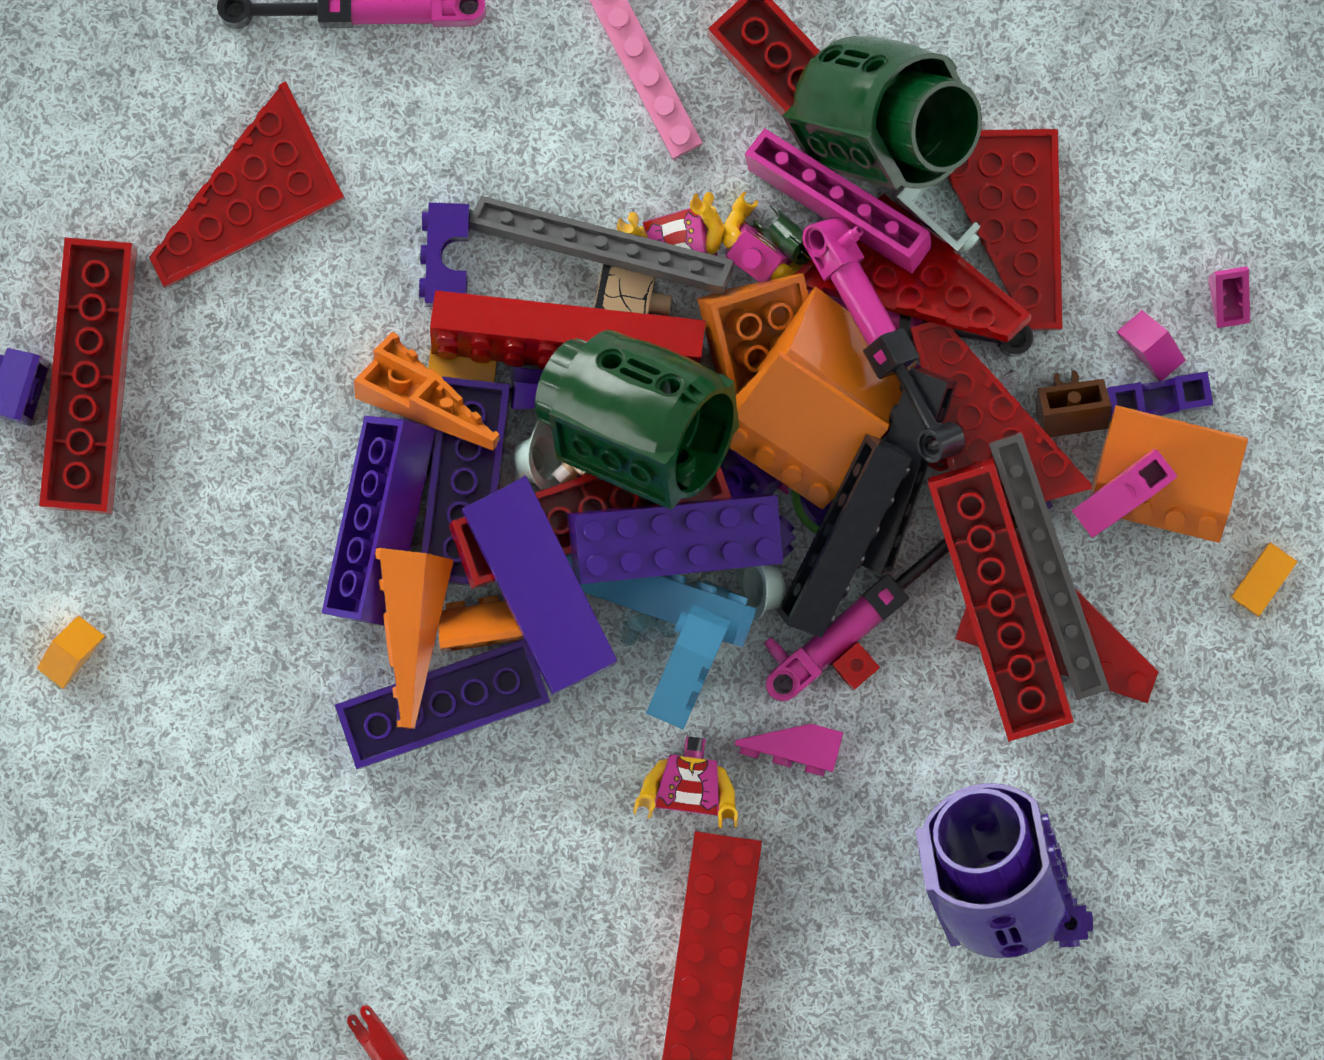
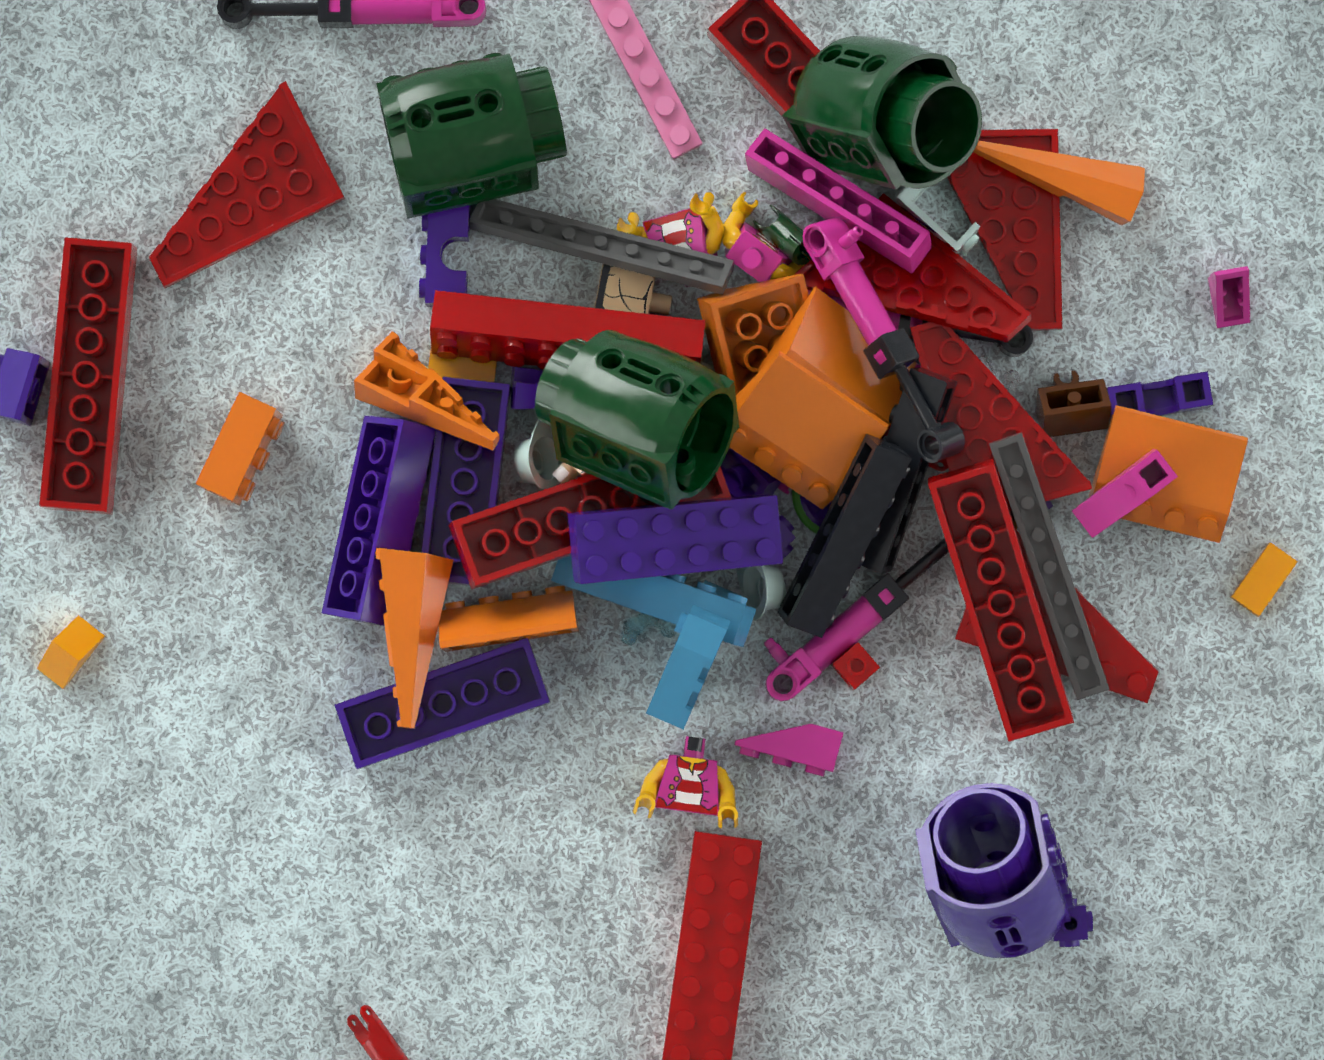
dark purple arch [462,475,617,695] -> none
dark pink slope [1116,310,1186,381] -> none
none -> orange brick [196,392,285,506]
none -> dark green piece [376,53,567,219]
none -> orange wedge [973,140,1145,225]

